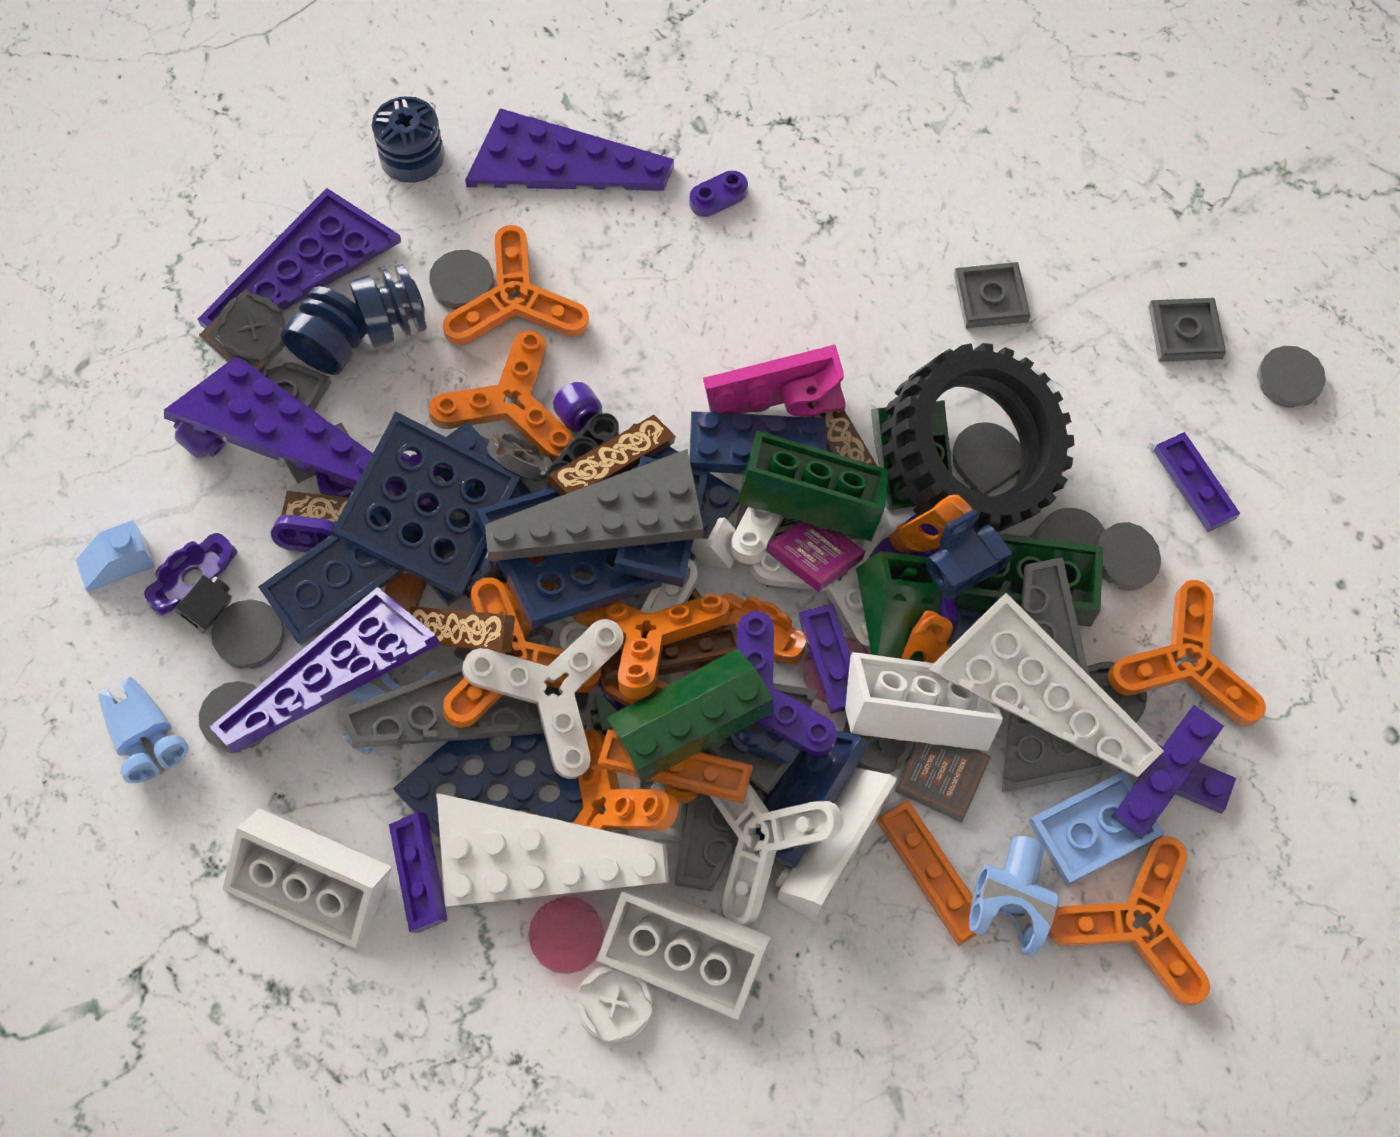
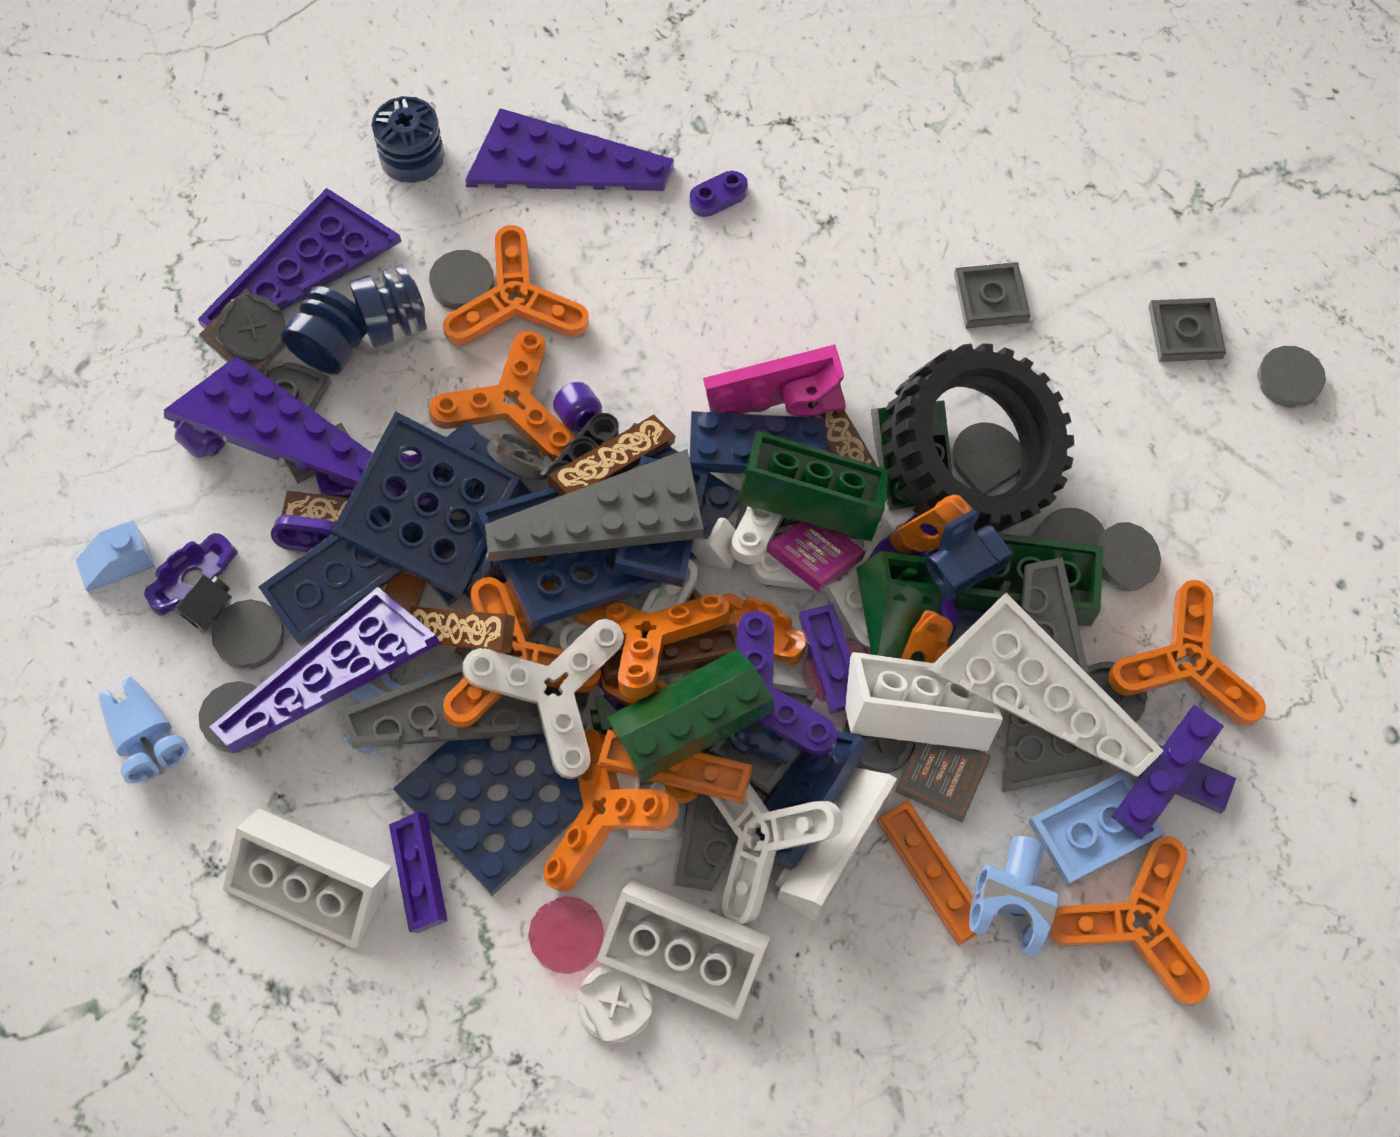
white wing [437,793,669,907] -> none
dark purple plate [1153,432,1240,532] -> none

